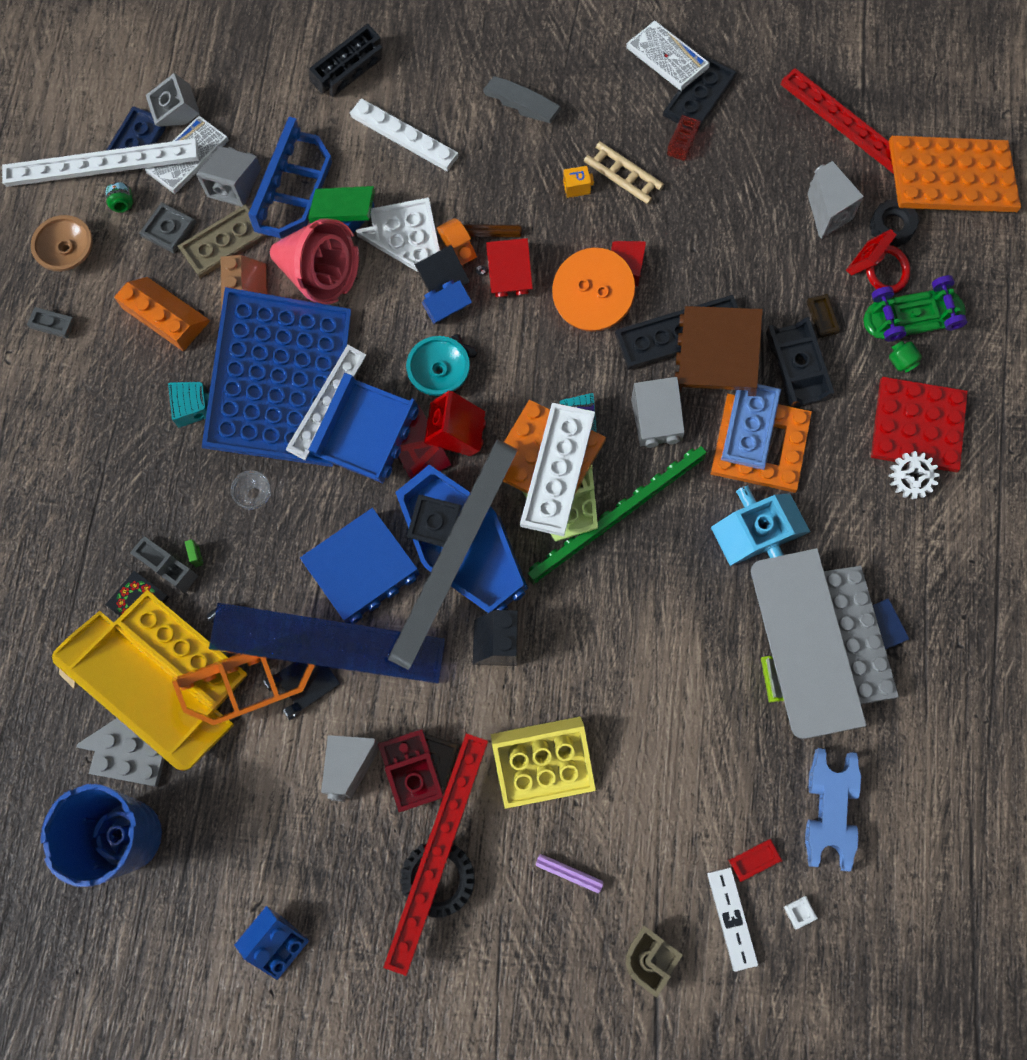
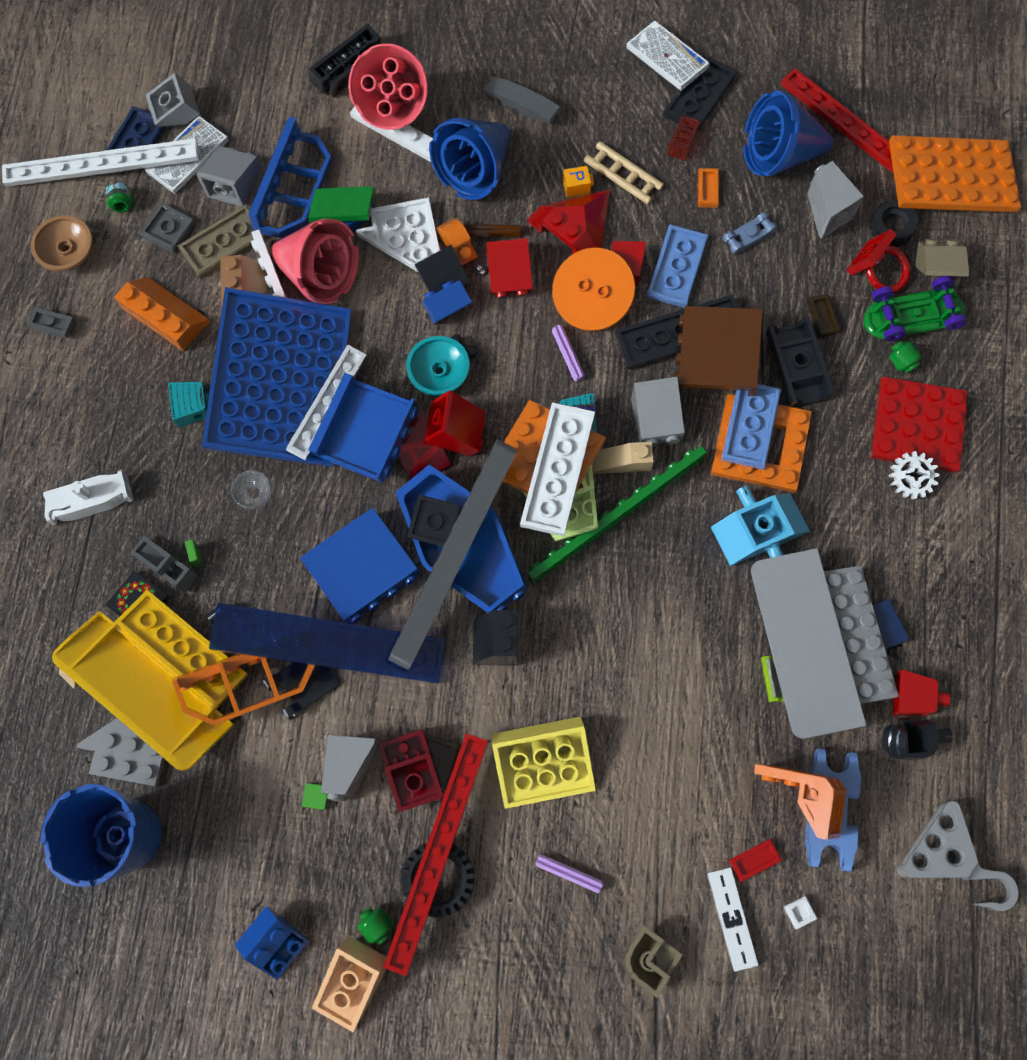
none -> white piece [43,470,134,526]
none -> white plate [251,229,287,298]
none -> bright green tile [302,783,328,810]
none -> light nougat slope [312,936,387,1032]
none -> coral cone [349,44,428,130]
none -> green head [357,907,393,945]
none -> blue cone [429,118,511,200]
none -> red wedge [527,190,610,254]
none -> lavender axle [552,324,585,382]
none -> tan slope [592,442,653,474]
none -> medium blue tile [647,224,708,308]
none -> orange tile [698,168,719,208]
none -> sand blue plate [722,212,778,255]
none -> blue cone [743,90,833,176]
none -> orange bracket [754,764,847,840]
none -> black piece [882,717,953,760]
none -> red torso [893,670,950,717]
none -> light grey piece [897,801,1018,911]
none -> dark tan slope [915,238,969,276]

